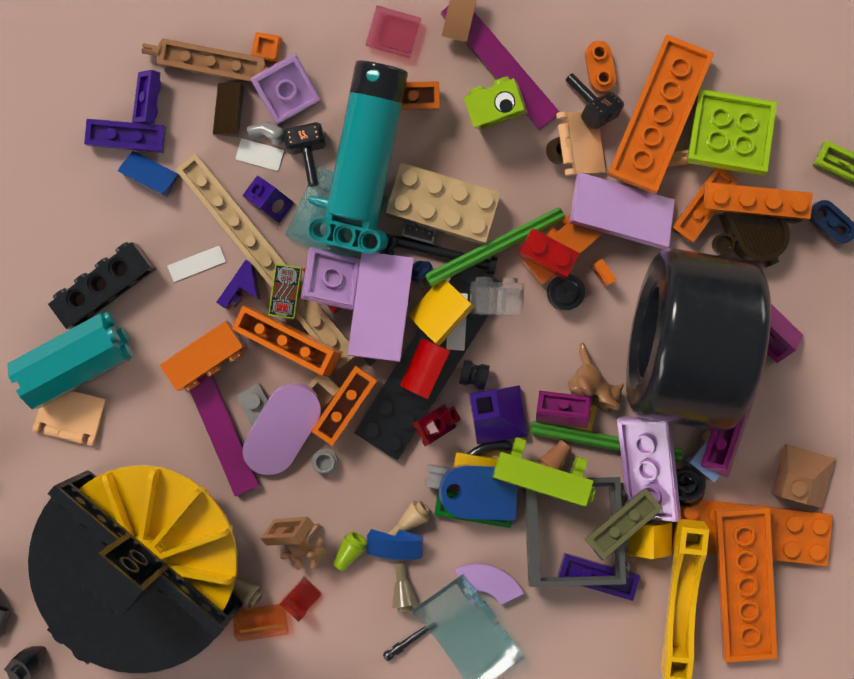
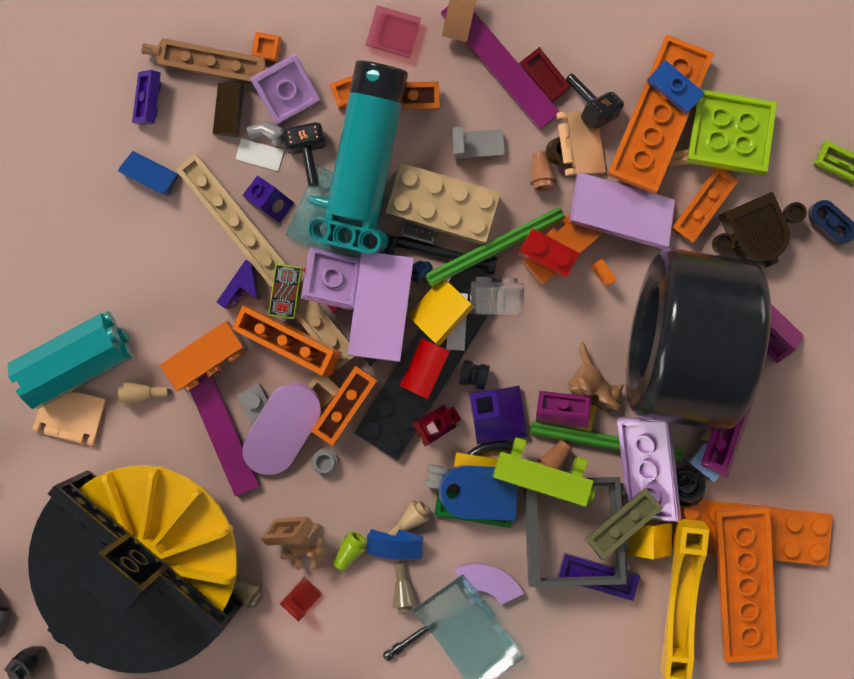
black brick [48,242,156,329] -> none
dark purple plate [84,119,166,153] -> none
white sticker [167,245,226,282] -> none
clear orange slope [233,603,288,642] -> none
lime brick [464,76,528,131] -> none
black wheel [547,274,585,310] -> none
orange plate [585,40,616,94] -> none
orange plate [703,182,813,220] -> none
medium nougat slope [771,444,836,508] -> none
none -> tan cone [118,381,168,407]
none -> orange tile [329,75,353,110]
none -> light grey bracket [451,127,505,159]
none -> dark red tile [519,47,571,103]
none -> nougat cone [530,151,556,192]
none -> blue plate [647,60,705,115]

